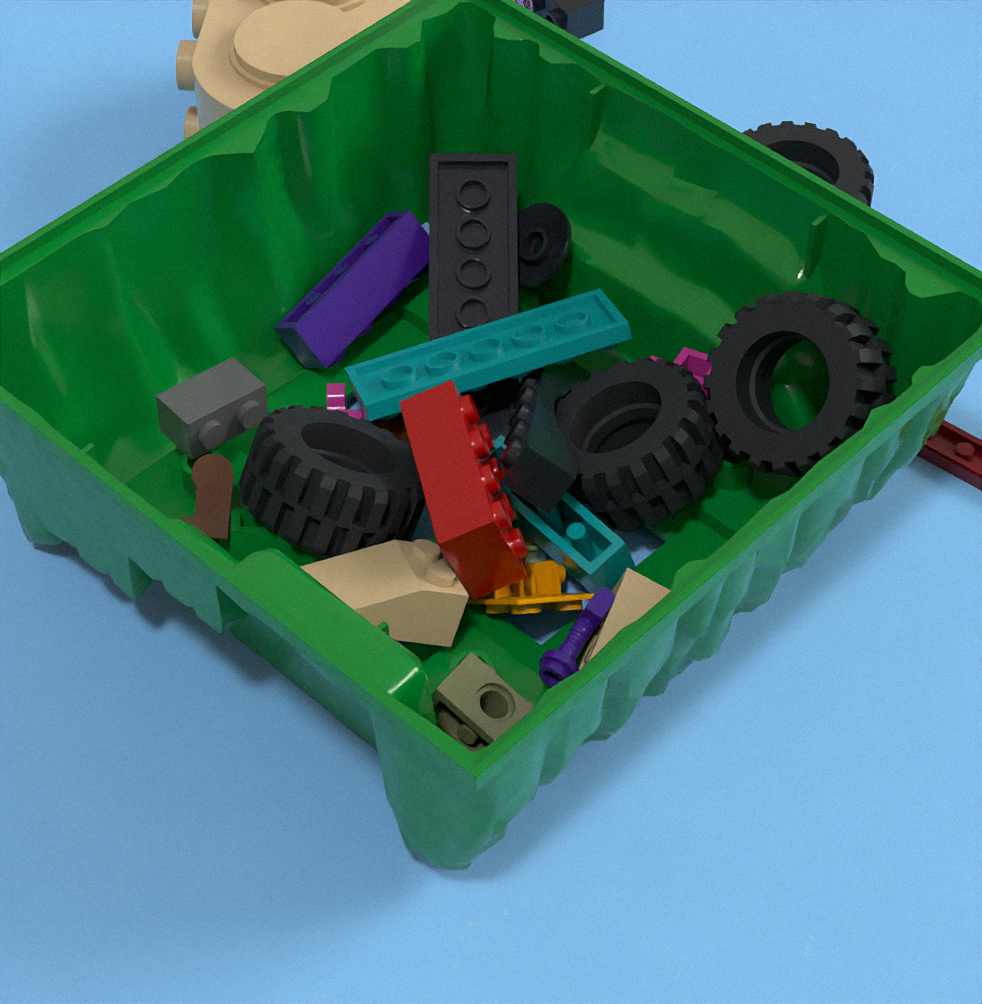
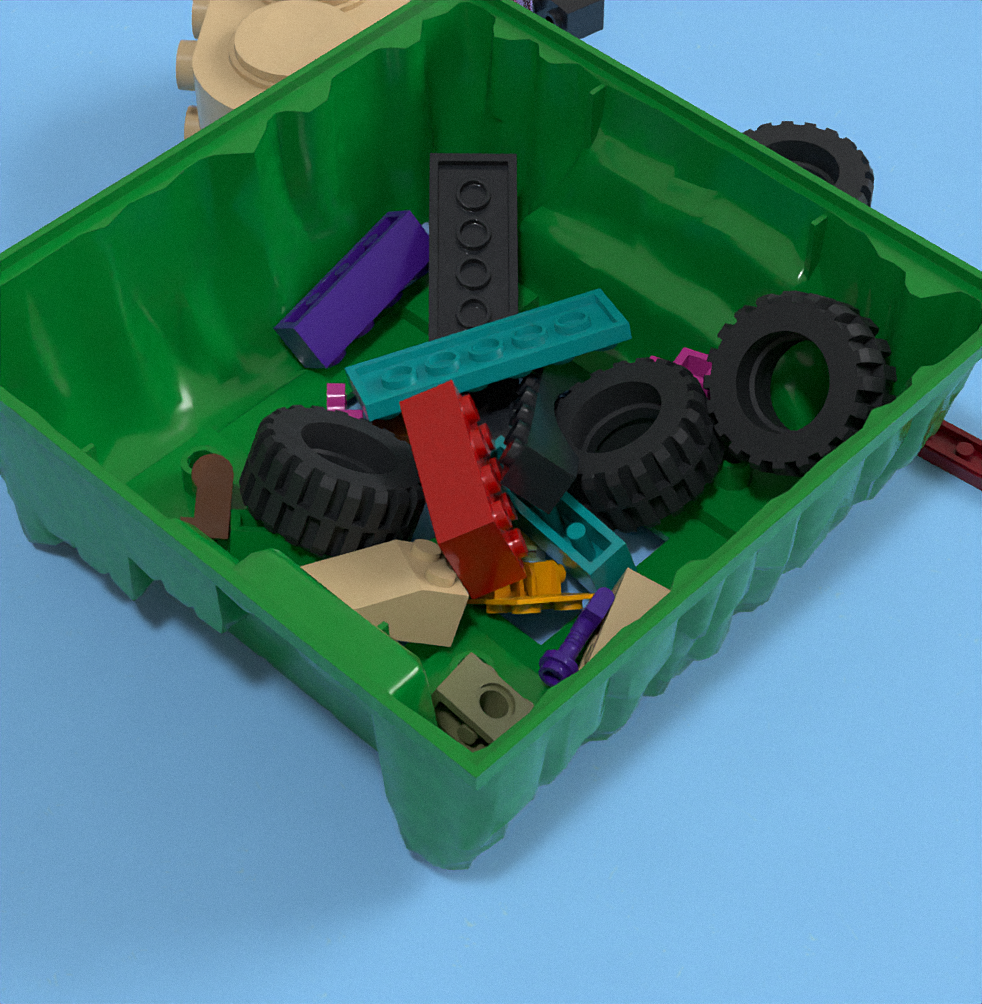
dark grey brick [156,357,268,460] -> none
black dish [517,203,571,287] -> none

